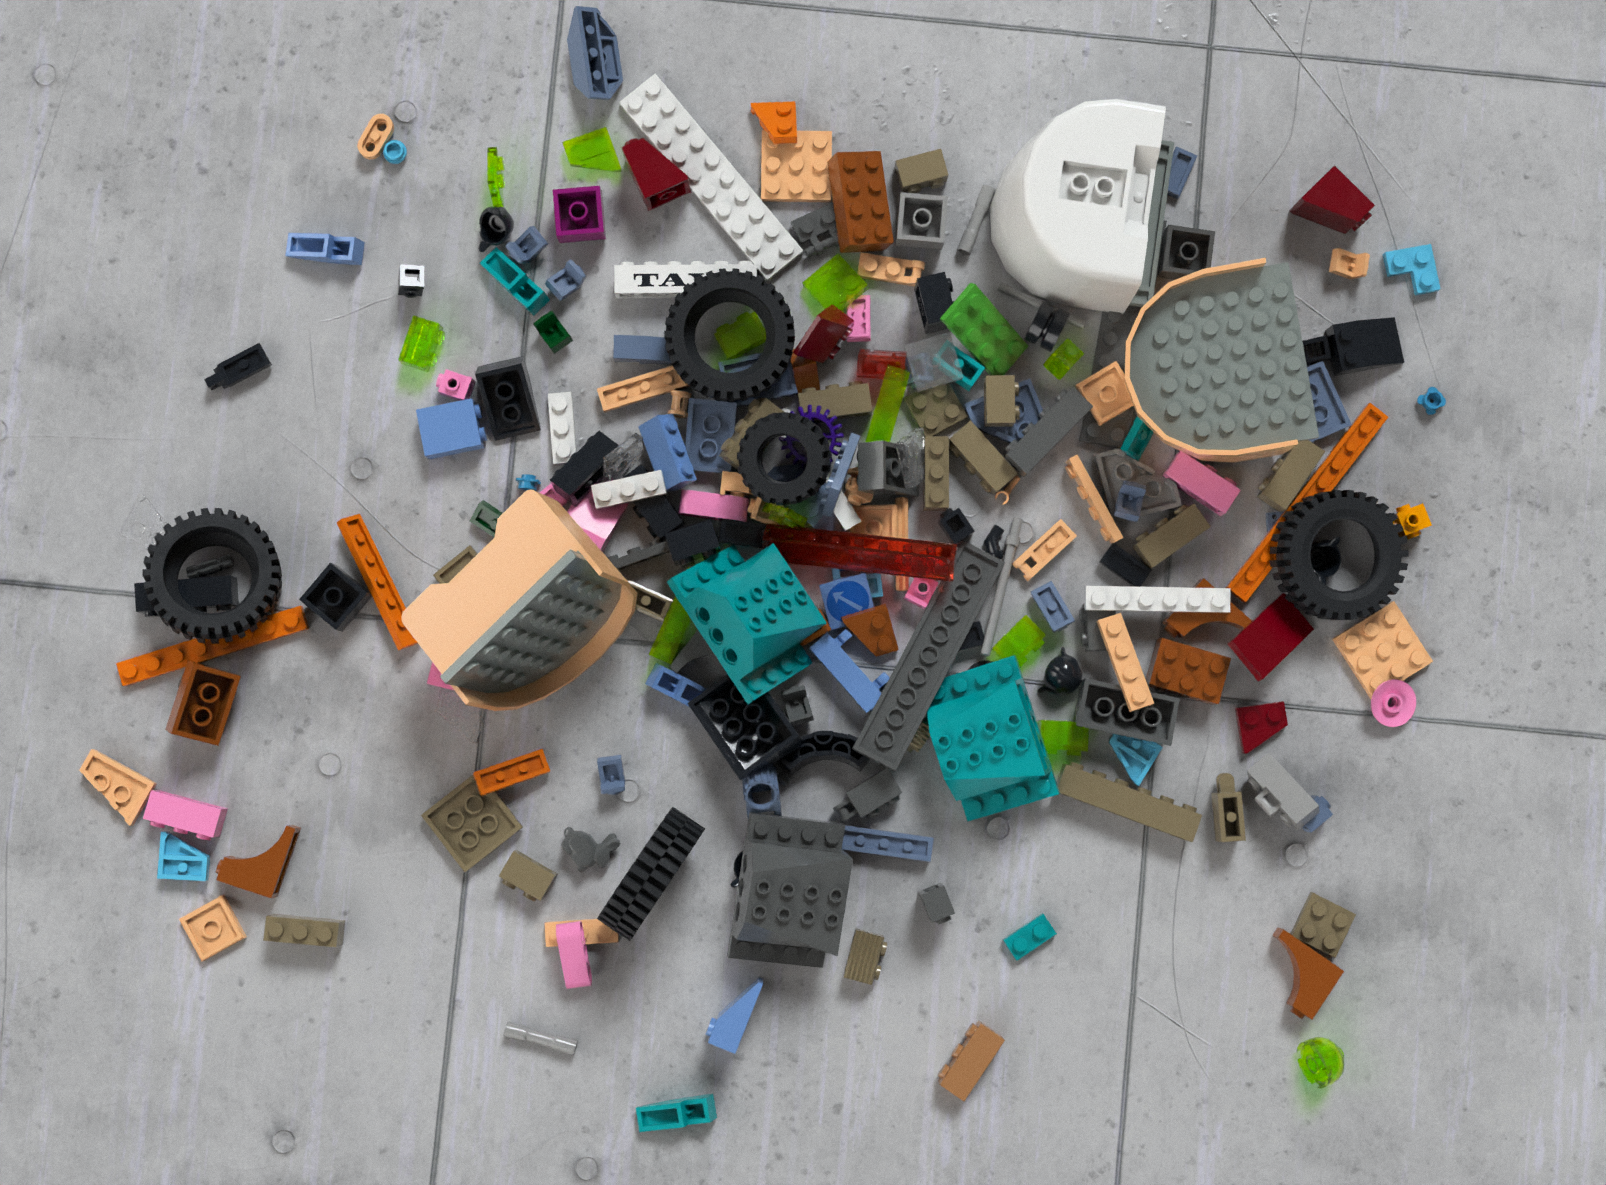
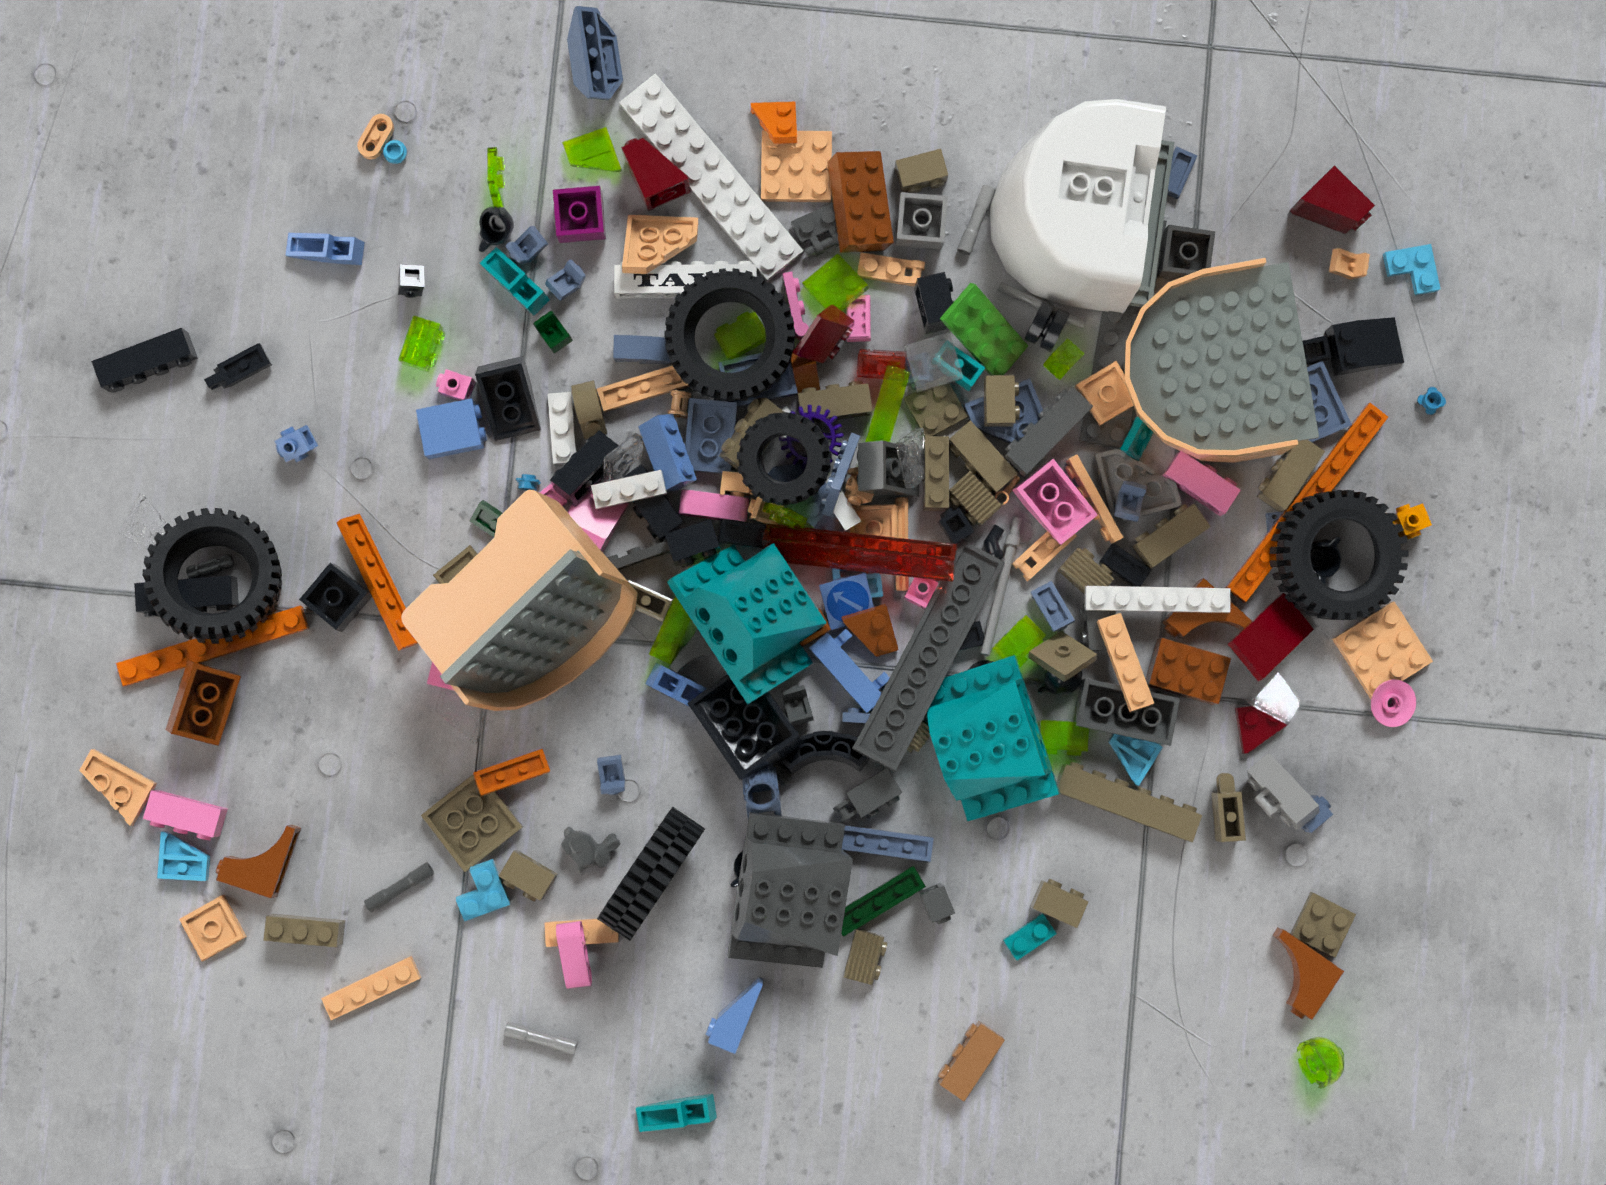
none -> black brick [91,328,198,393]
none -> medium blue brick [275,425,318,462]
none -> light nougat plate [321,956,421,1020]
none -> dark grey piece [364,862,434,913]
none -> medium azure plate [456,859,510,922]
none -> dark tan brick [571,380,608,439]
none -> light nougat plate [622,215,699,274]
none -> bright pink plate [783,272,809,341]
none -> dark green plate [841,866,926,937]
none -> sand blue bracket [842,708,870,723]
none -> dark tan brick [949,471,1002,527]
none -> bright pink slope [1012,459,1098,545]
none -> dark tan plate [1028,631,1097,682]
none -> dark tan brick [1030,878,1089,928]
none -> dark tan brick [1057,547,1114,595]
none -> clear wing [1245,668,1301,725]

